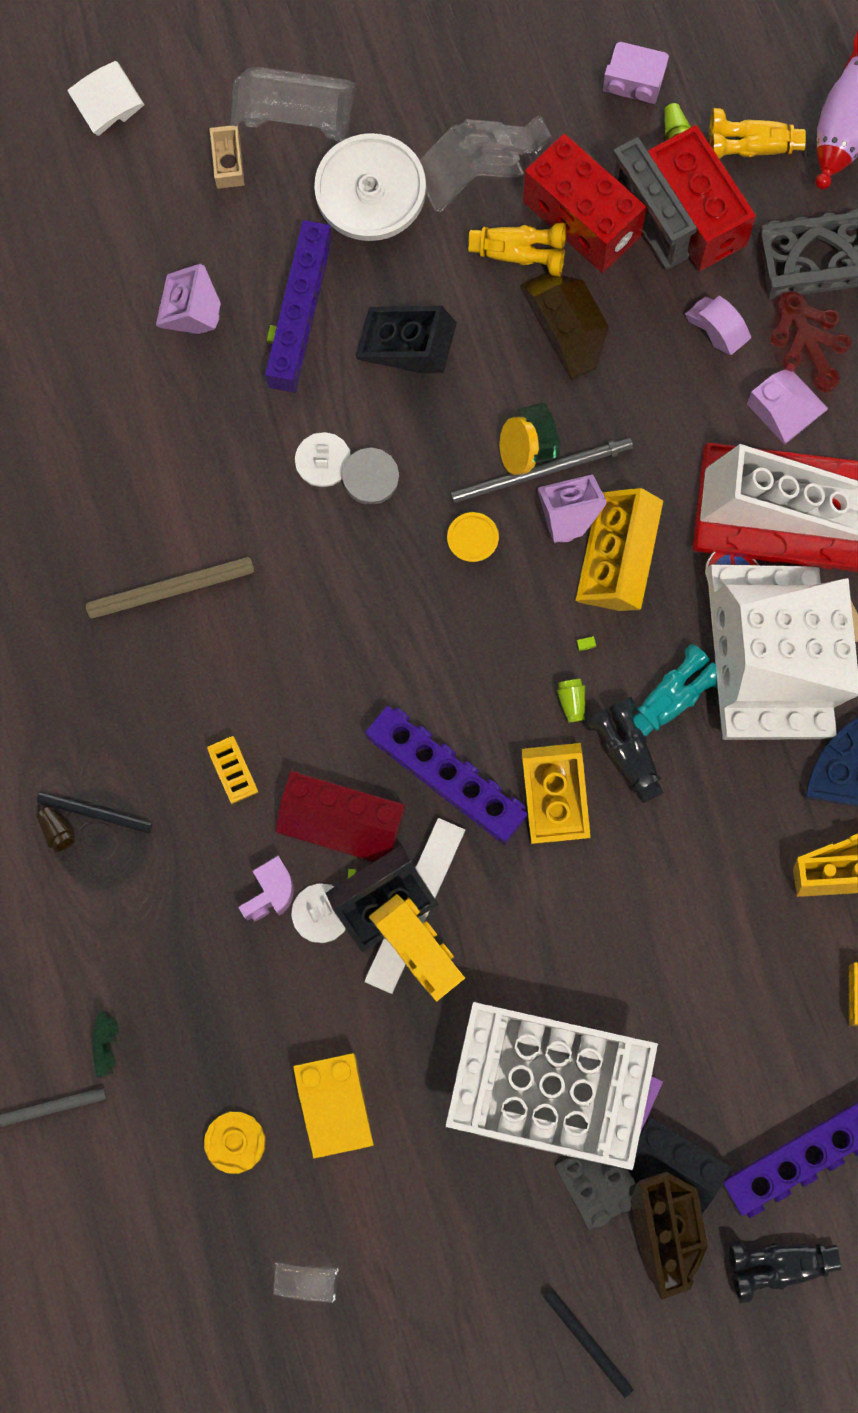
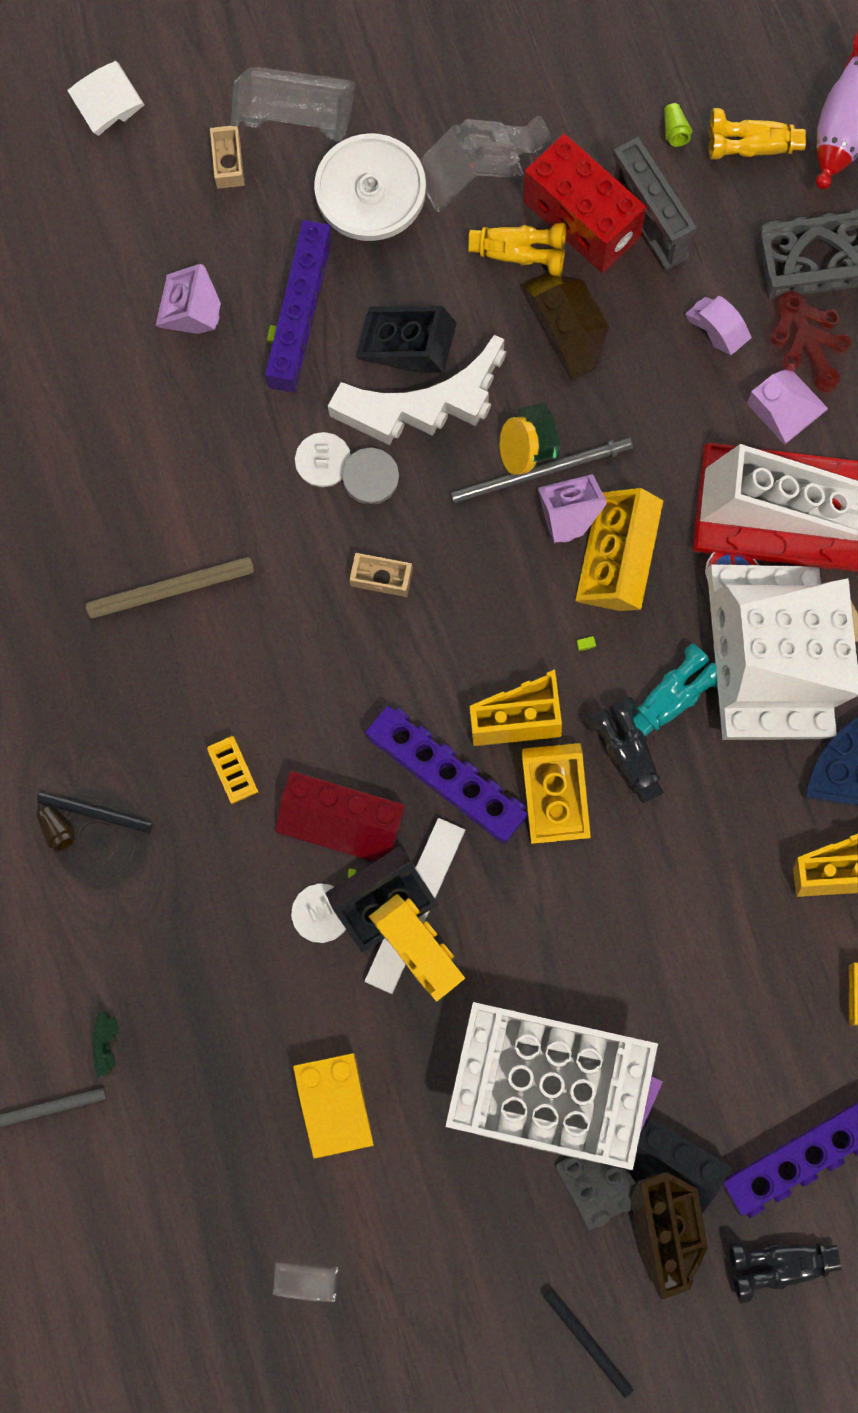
yellow tile [204,1112,266,1174] -> none
lavender brick [238,856,294,921] -> none
yellow piece [447,512,499,562] -> none
lime cone [556,679,585,723] -> none
lavender bracket [603,42,669,104] -> none
red piece [648,125,756,272] -> none
none -> white arch [328,335,507,445]
none -> tan piece [350,553,413,597]
none -> yellow wedge [470,669,562,746]

